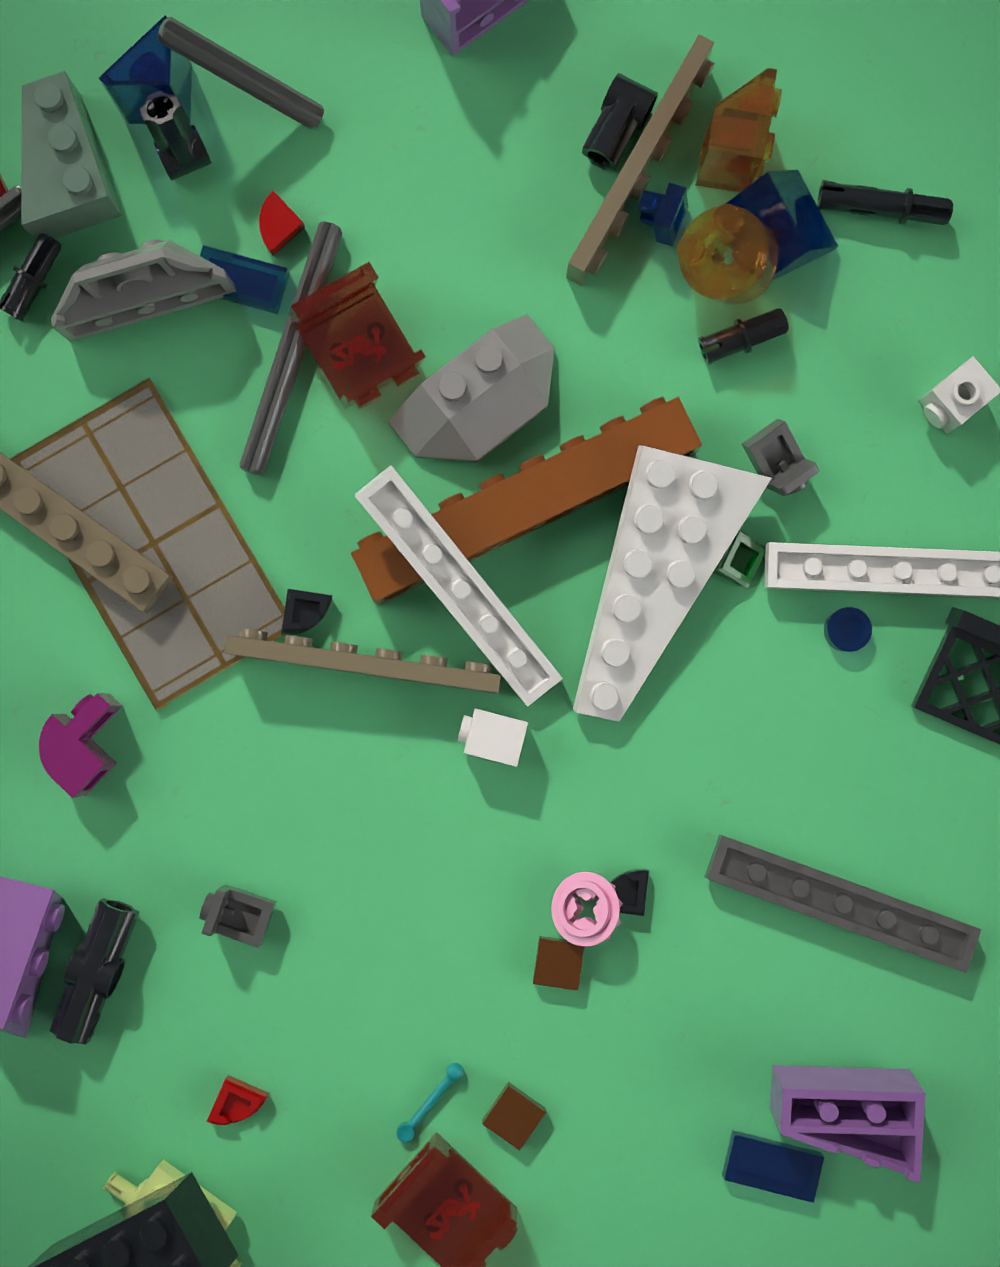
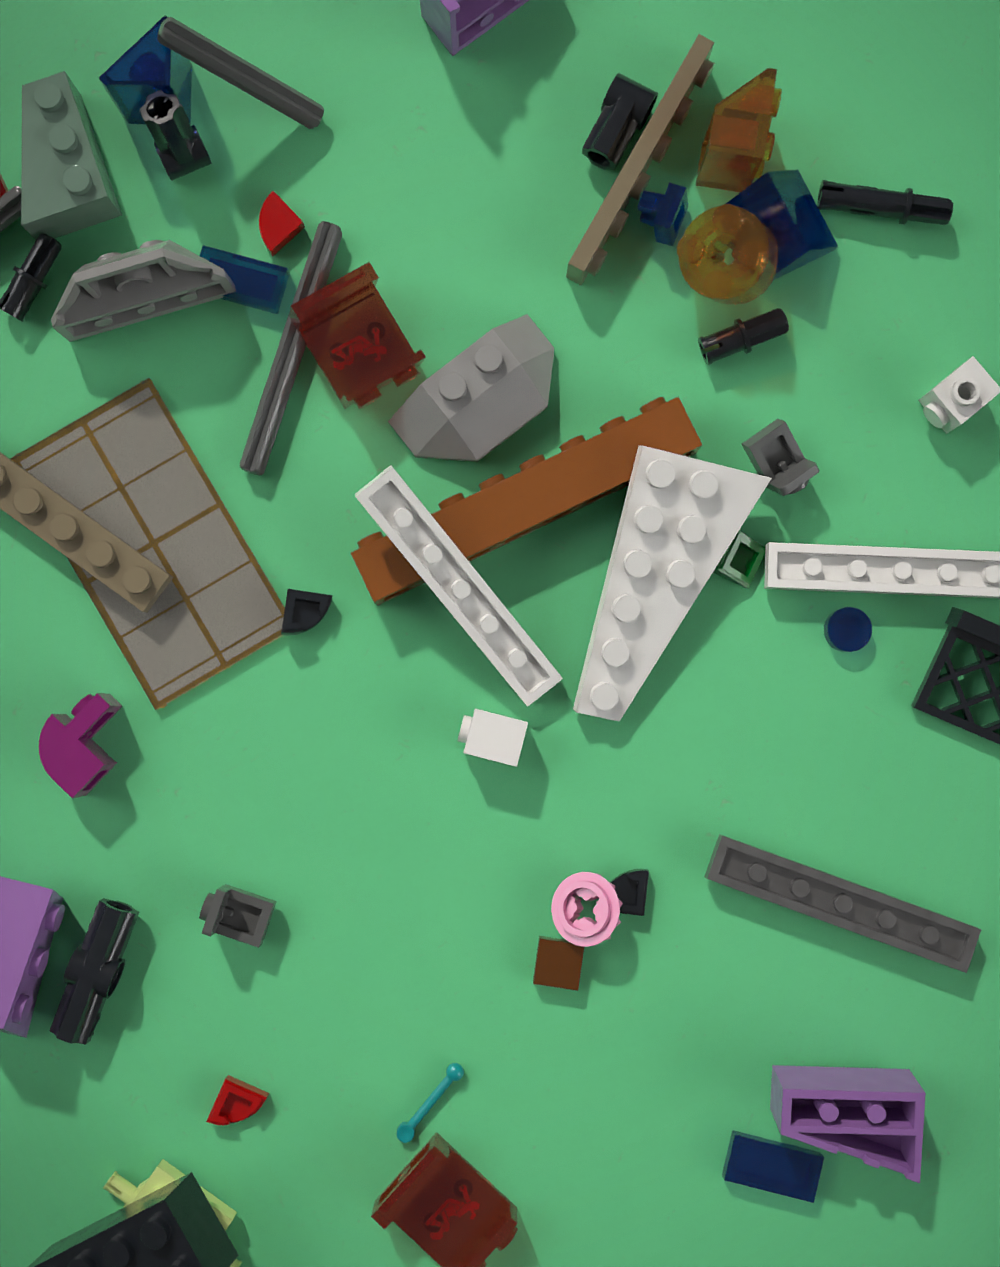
dark tan plate [224,628,501,694] -> none
reddish brown tile [482,1082,546,1151] -> none

